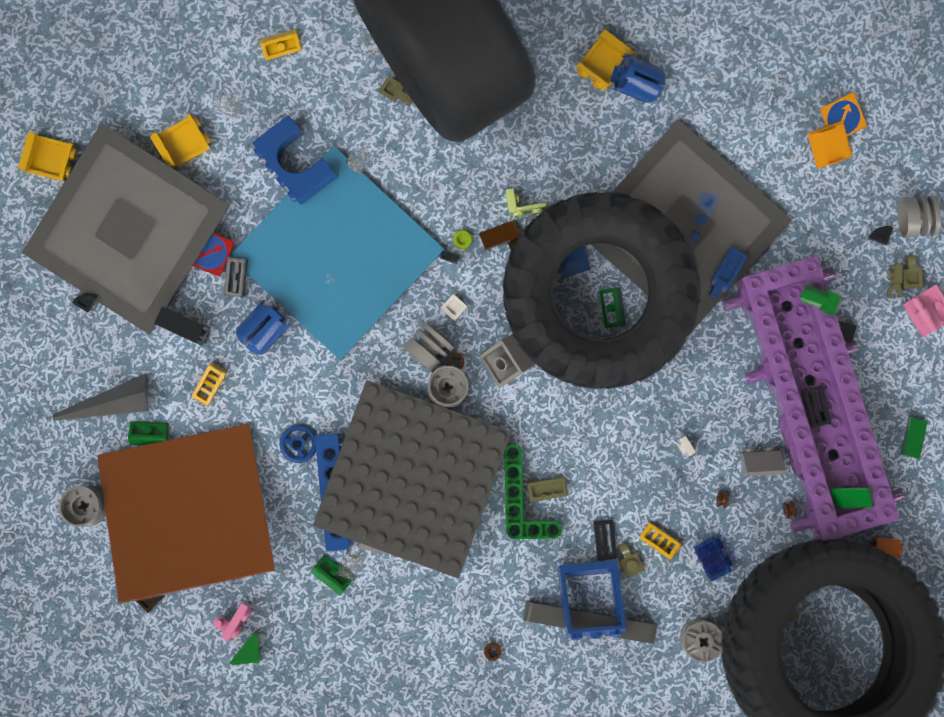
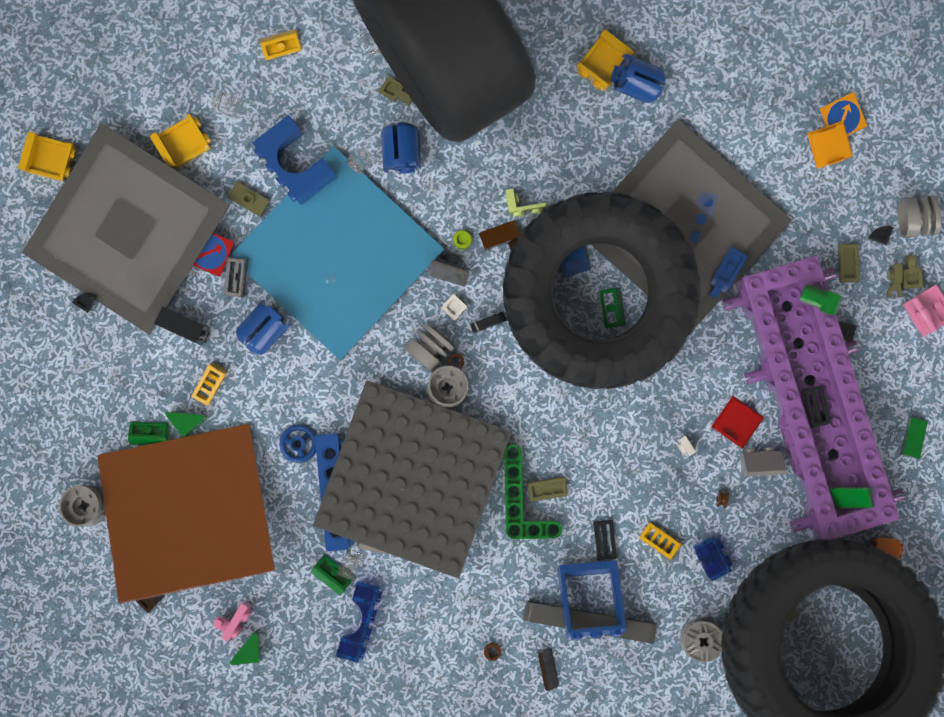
dark grey wedge [53,374,149,421] -> none
light grey slope [479,334,536,388] -> none
olive plate [618,542,644,578] -> none
reddish brown bush [782,501,797,519] -> none
none -> green slope [166,412,207,437]
none -> olive plate [227,181,270,217]
none -> clear blue arch [335,580,383,663]
none -> blue cylinder [381,122,421,174]
none -> flat silver slope [429,260,469,287]
none -> black beam [470,312,507,334]
none -> dark brown slope [537,649,559,691]
none -> red piece [711,396,764,449]
none -> olive plate [838,244,860,283]

